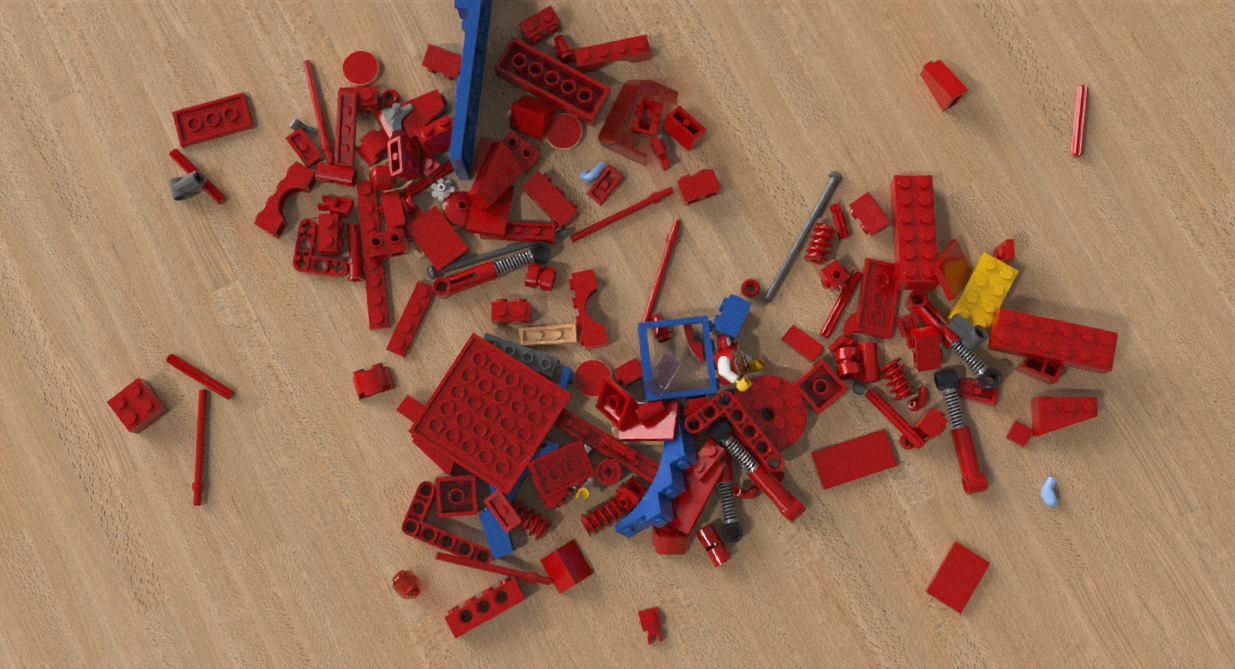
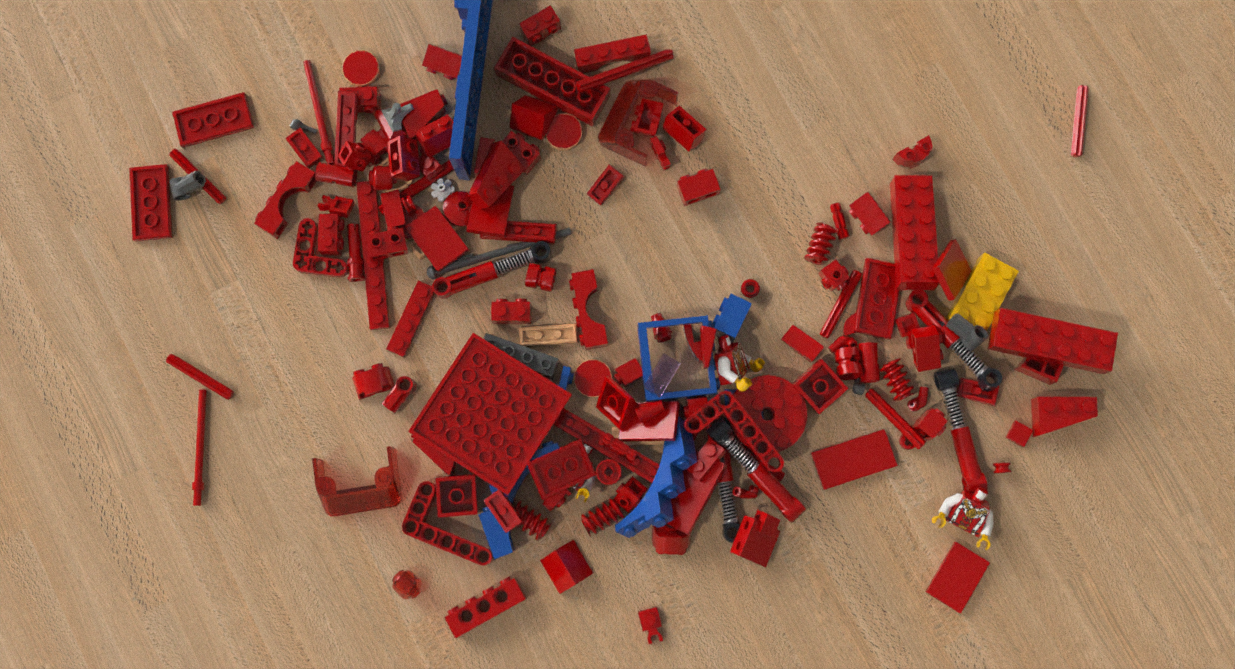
red brick [107,378,169,434] -> none
red plate [381,89,400,107] -> none
red brick [396,394,424,423] -> none
red bar [435,552,552,586] -> none
red brick [522,171,578,230] -> none
red cone [554,35,575,64] -> none
red bar [570,186,674,242] -> none
light blue arm [580,161,607,183] -> none
red bar [641,220,681,322] -> none
red pin [695,523,732,567] -> none
dark grey bar [764,171,842,302] -> none
red slope [920,59,968,111] -> none
red plate [993,239,1015,264] -> none
light blue arm [1041,477,1058,507] -> none
none -> red tile [129,164,172,242]
none -> clear red windscreen [312,446,402,517]
none -> red brick [338,140,372,172]
none -> red piece [381,376,416,413]
none -> red axle [576,49,674,92]
none -> red slope [700,326,717,369]
none -> red piece [730,510,780,568]
none -> red cylinder [892,135,933,168]
none -> torso [932,487,994,550]
none -> red bush [993,462,1012,474]

